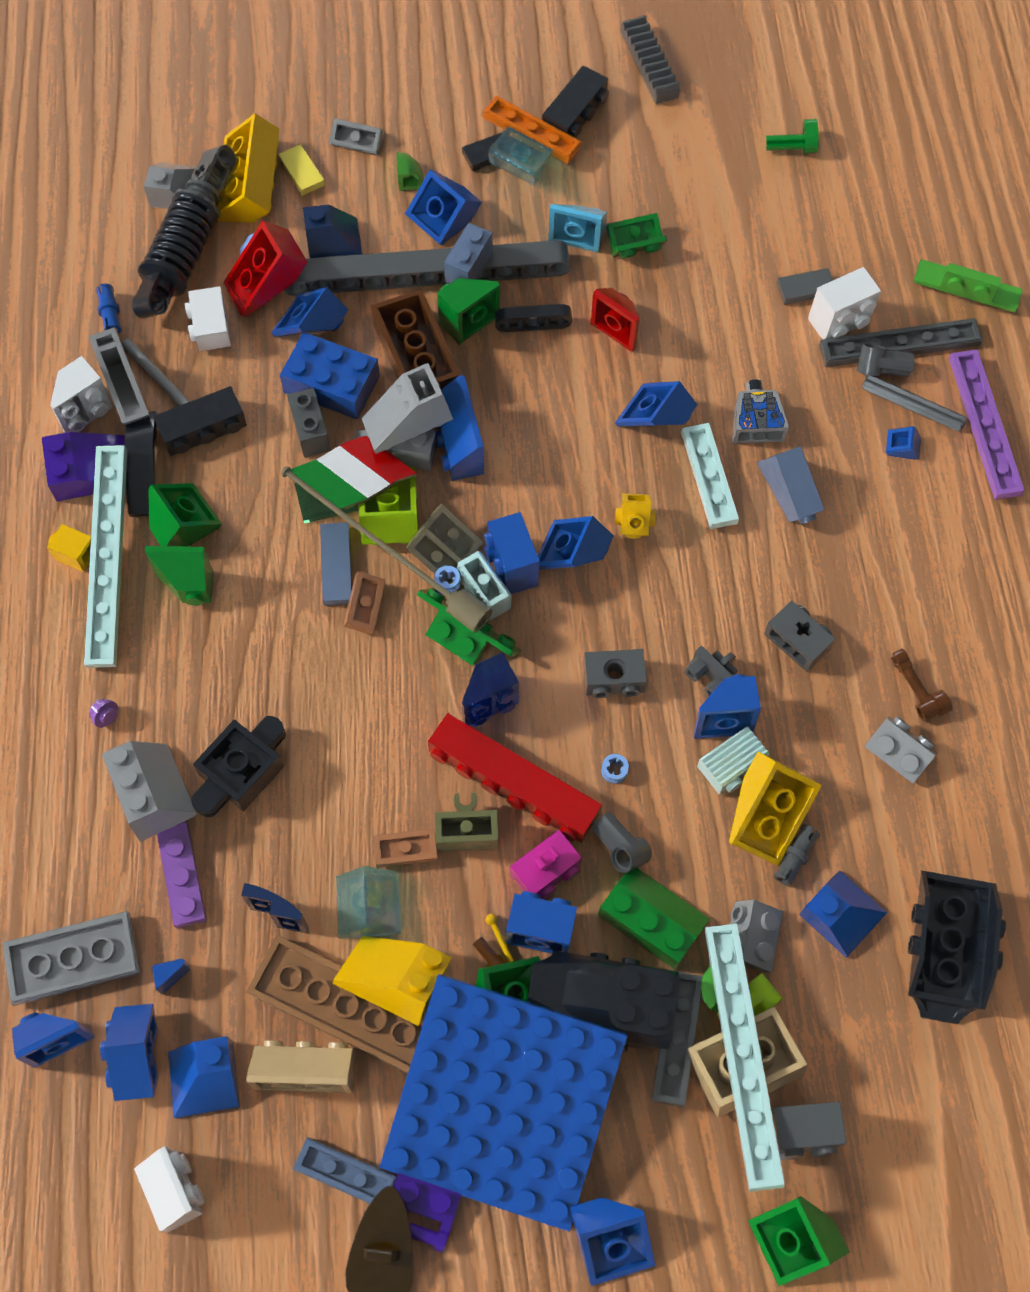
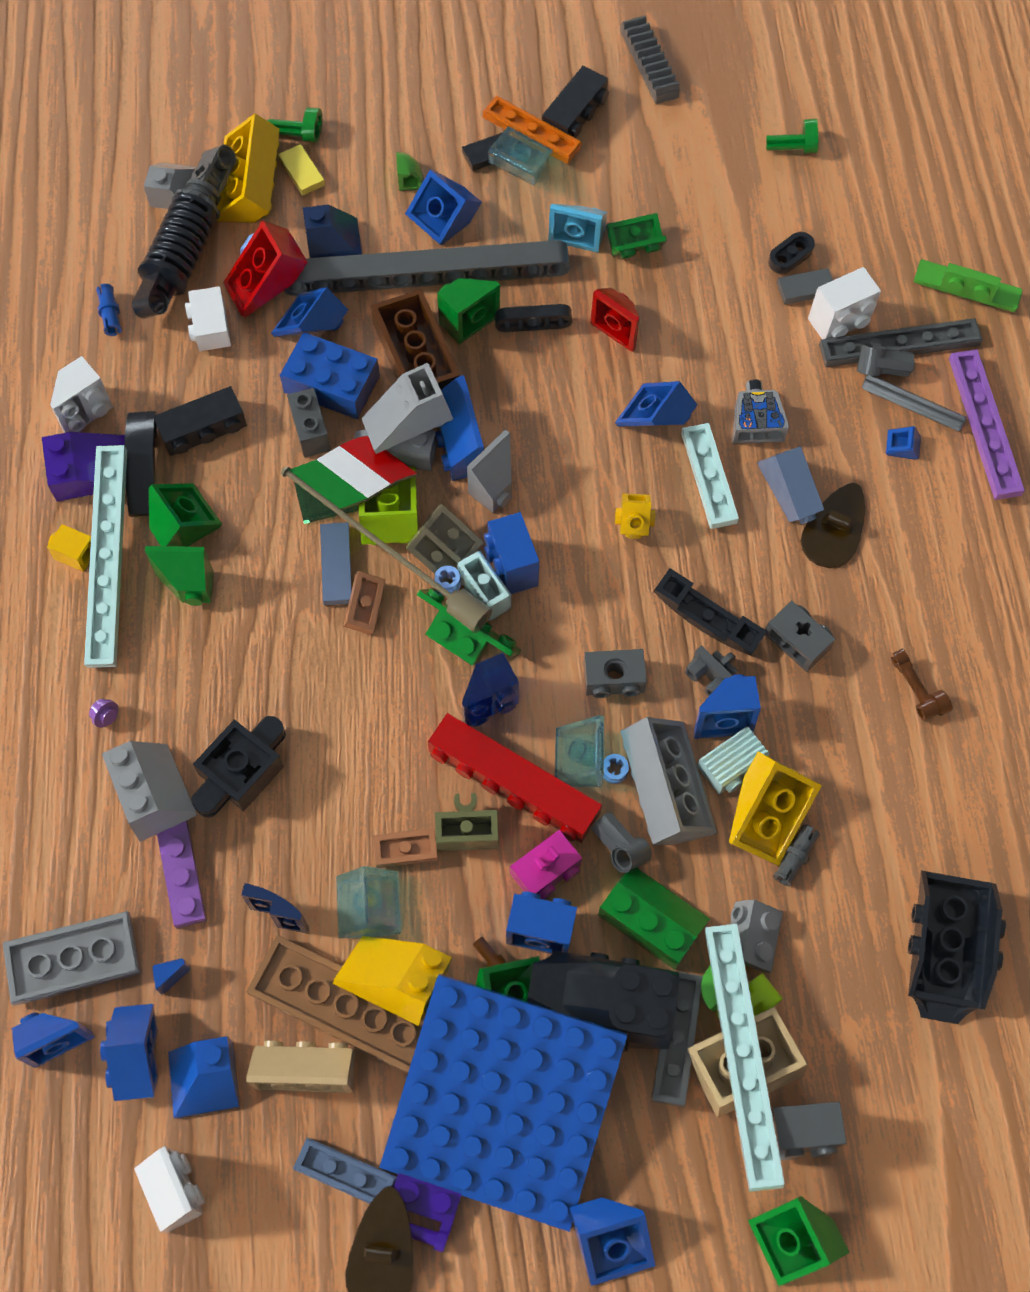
light grey slope [89,327,150,426] -> none
light grey bar [122,339,190,406] -> none
light grey slope [329,118,386,155] -> none
sand blue brick [444,222,493,283] -> none
yellow hinge [485,913,514,962] -> none
blue slope [538,516,614,570] -> none
blue slope [799,870,887,958] -> none
light grey bracket [864,716,937,783] -> none
none -> green piece [267,107,323,142]
none -> light grey slope [467,429,512,513]
none -> clear light blue slope [555,715,604,787]
none -> light grey slope [620,717,717,845]
none -> black slope [654,568,767,655]
none -> black plate [768,232,815,274]
none -> dark brown shield [800,483,865,568]

